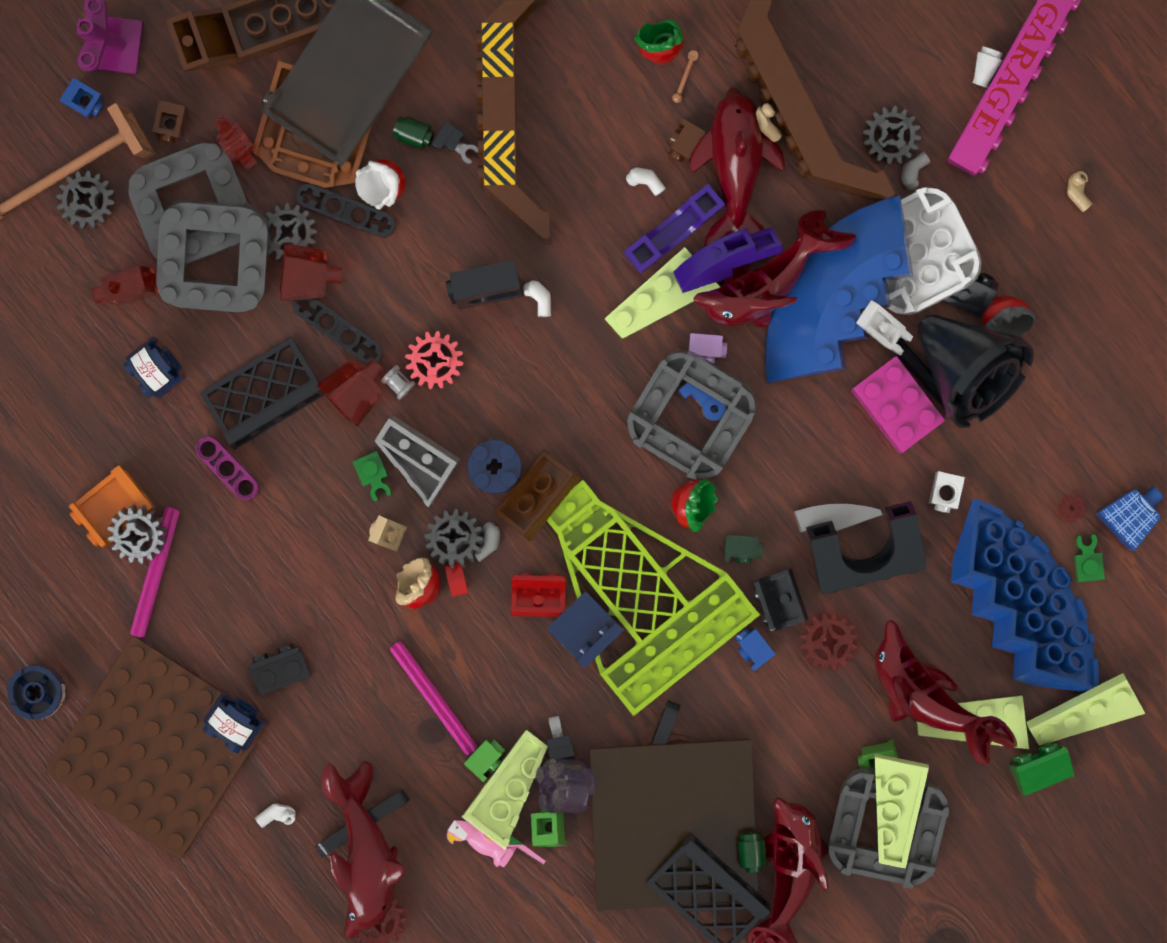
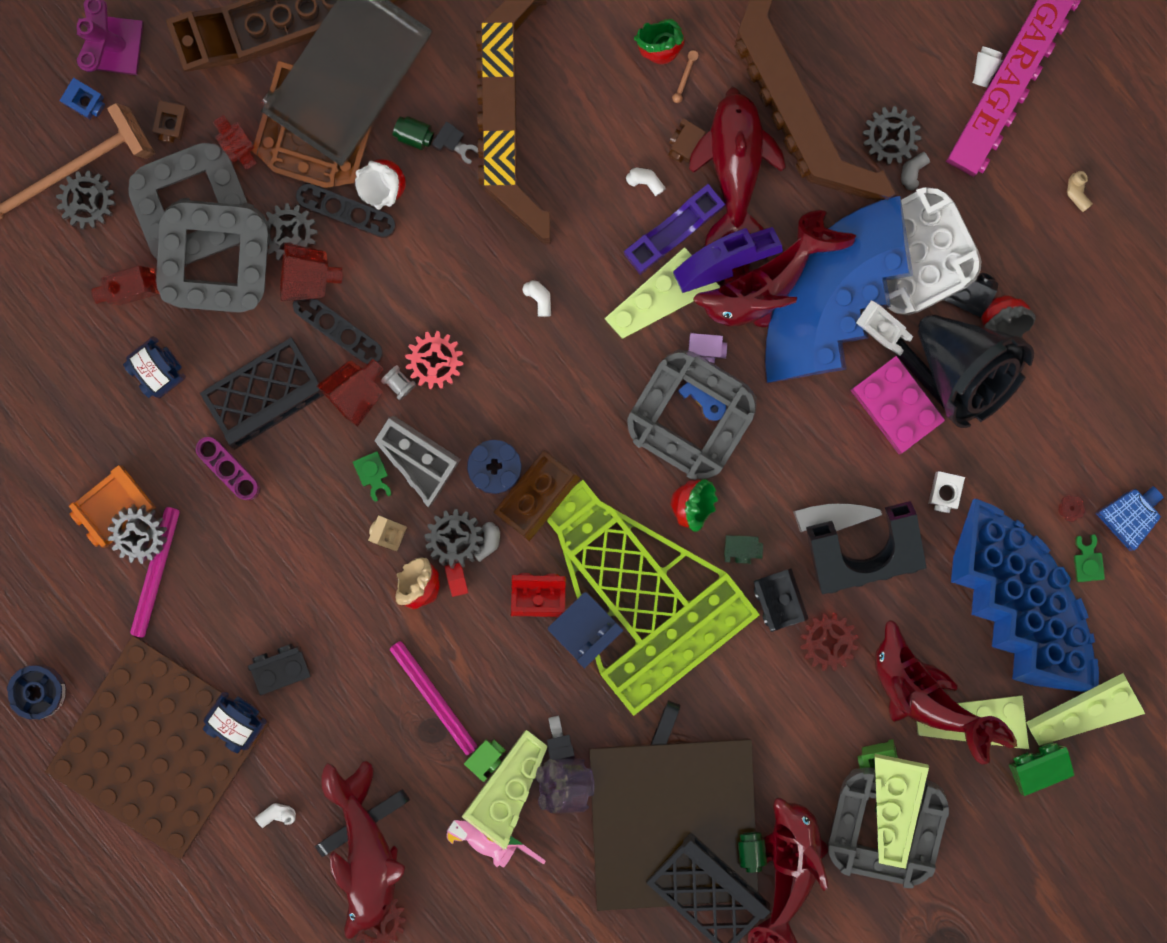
black arch [446,260,522,310] -> none
bright green brick [531,807,567,848] -> none
blue brick [735,628,776,671] -> none
tan arm [756,103,782,142] -> none

